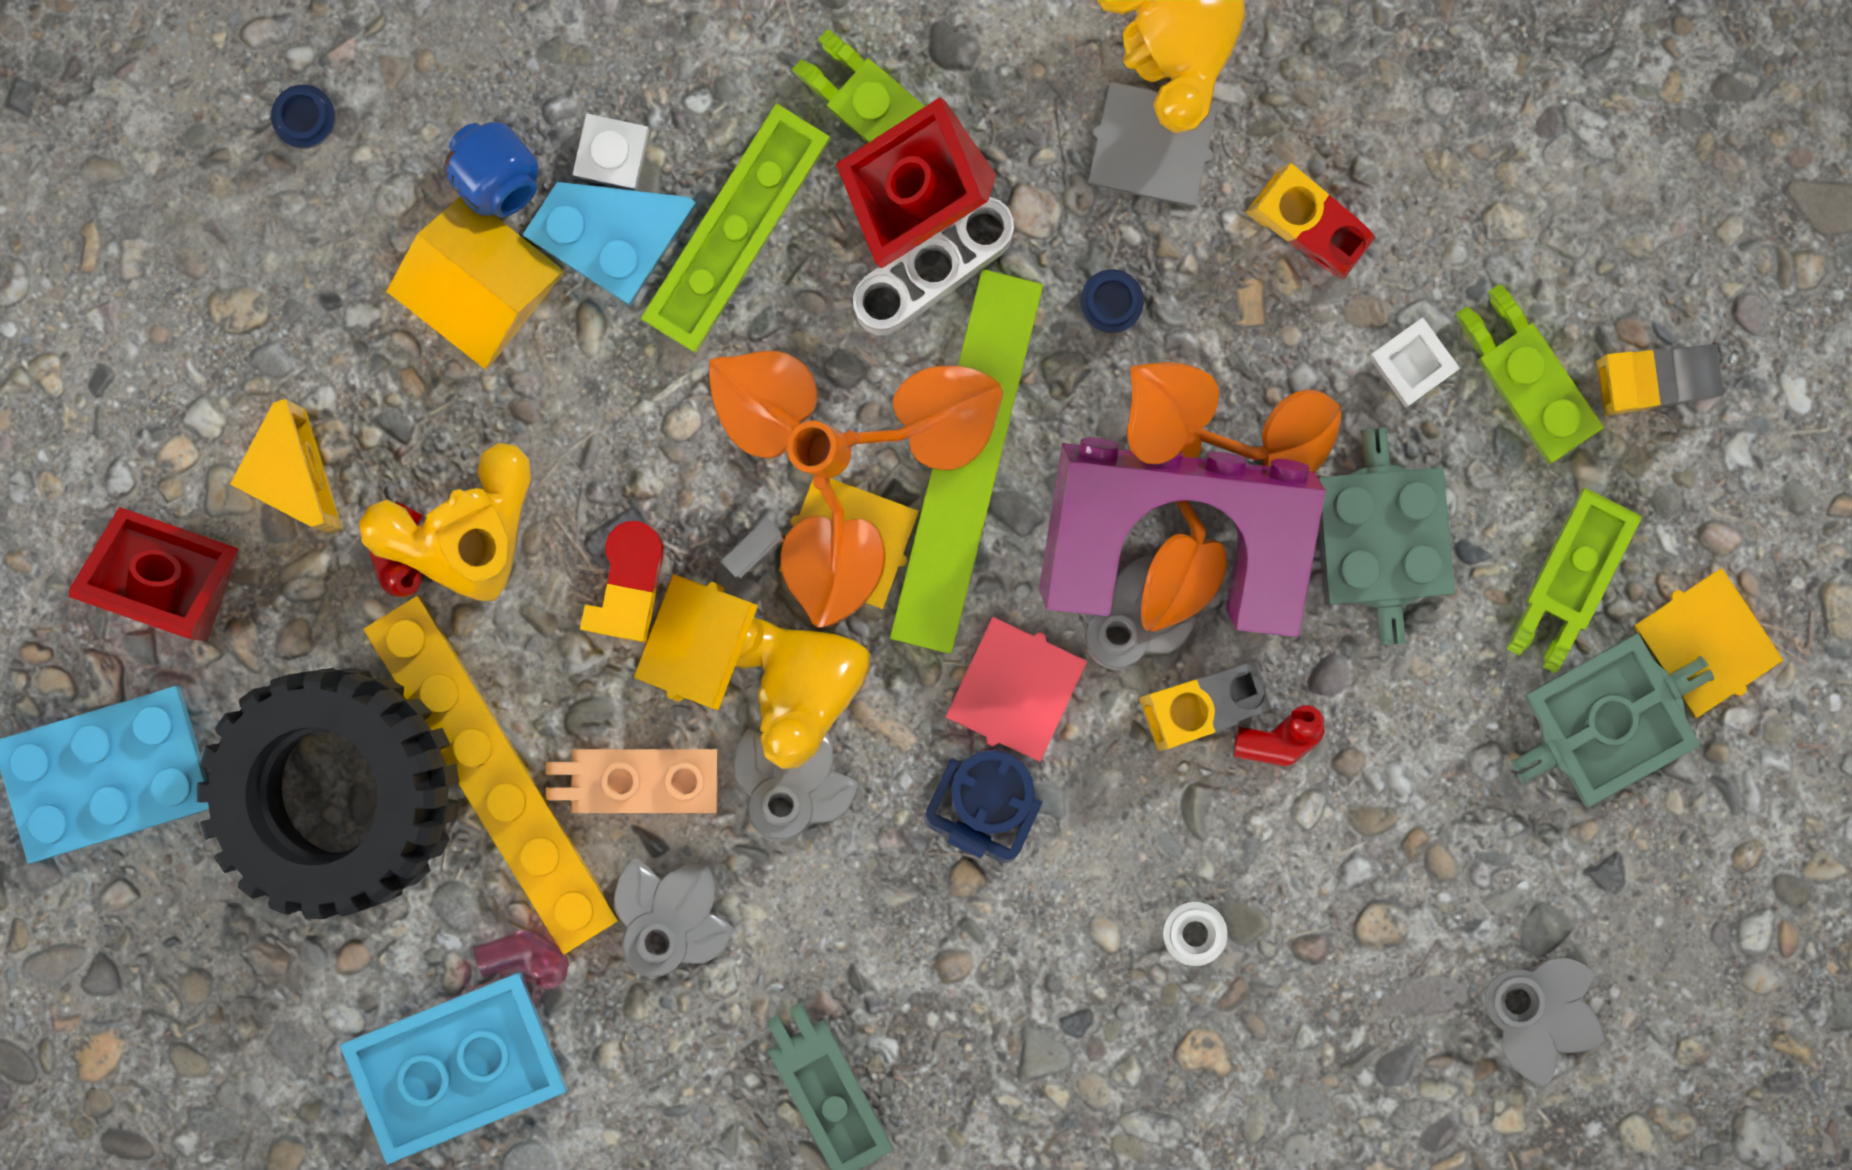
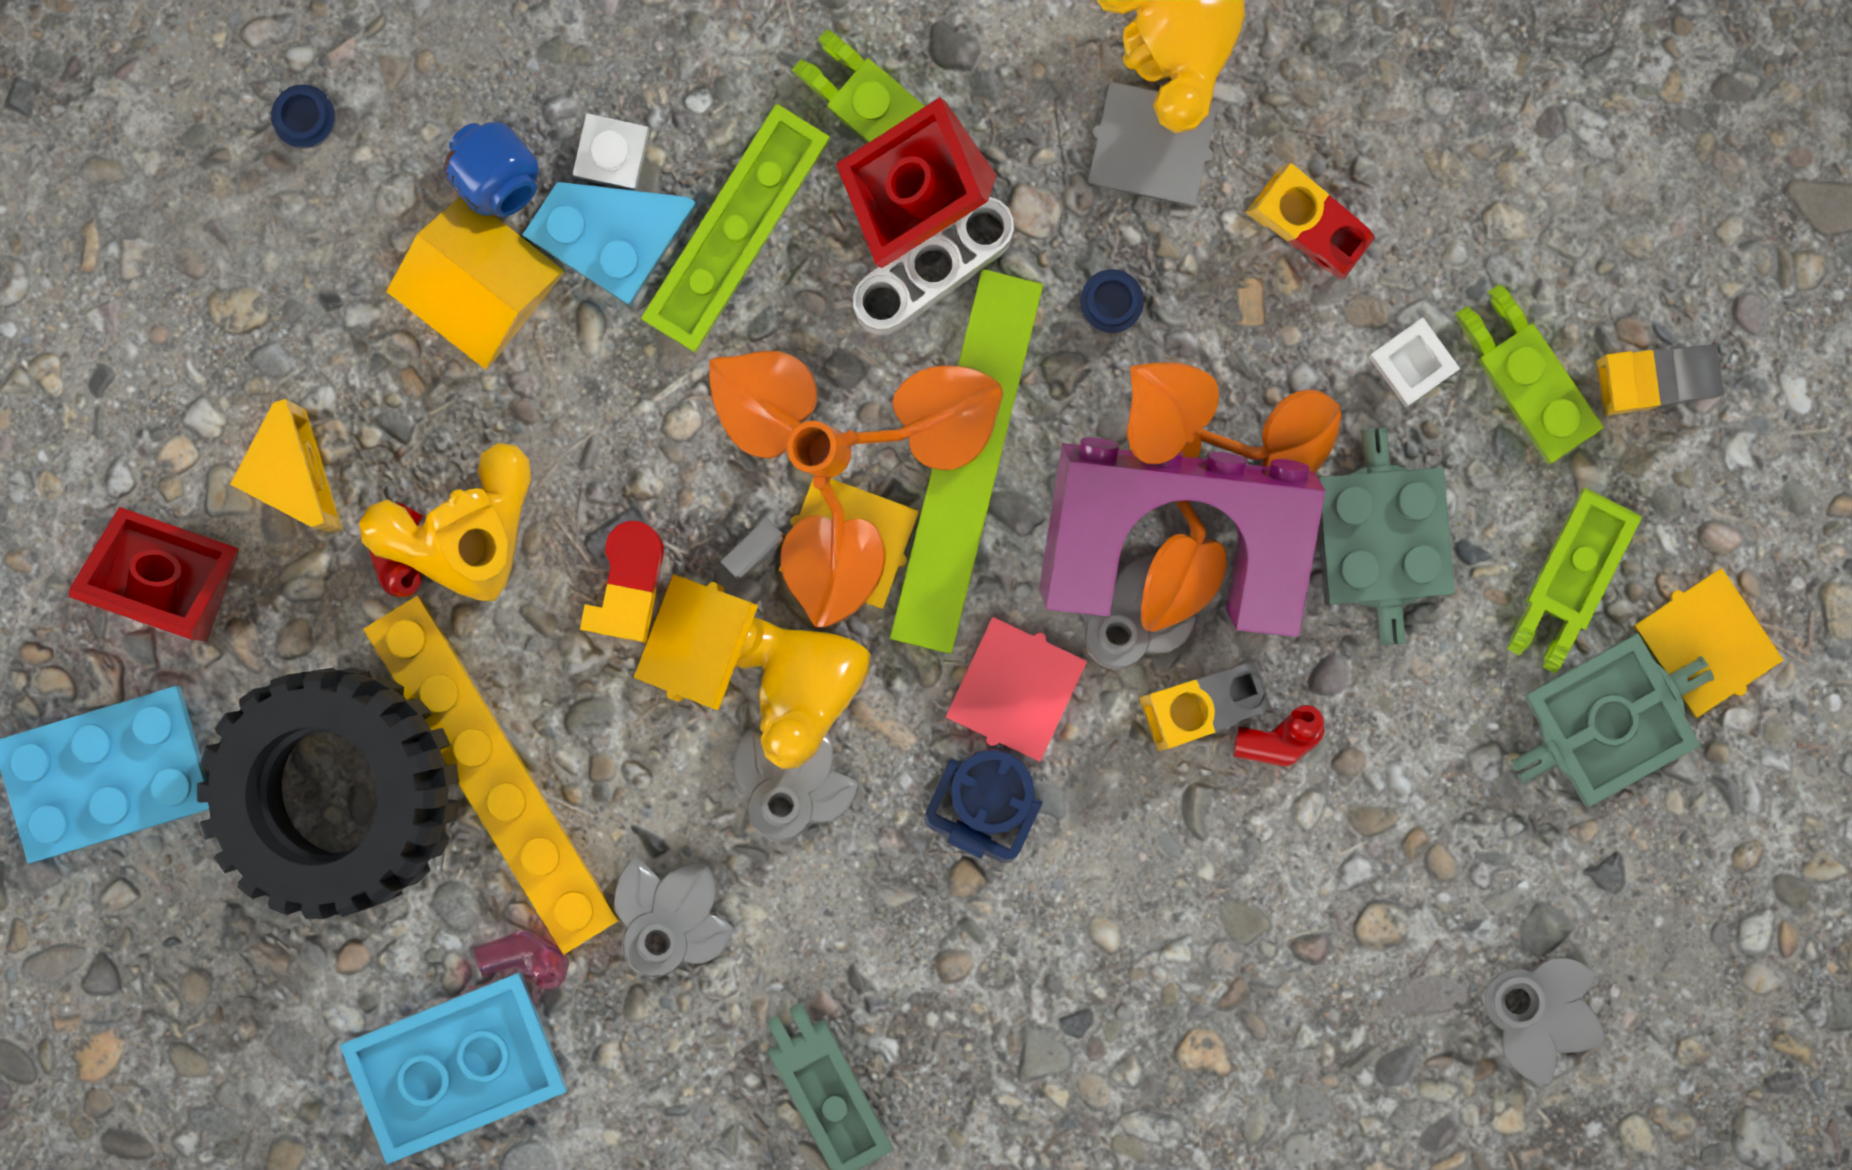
light nougat hinge [546,749,718,813] -> none
white plate [1163,902,1227,966] -> none

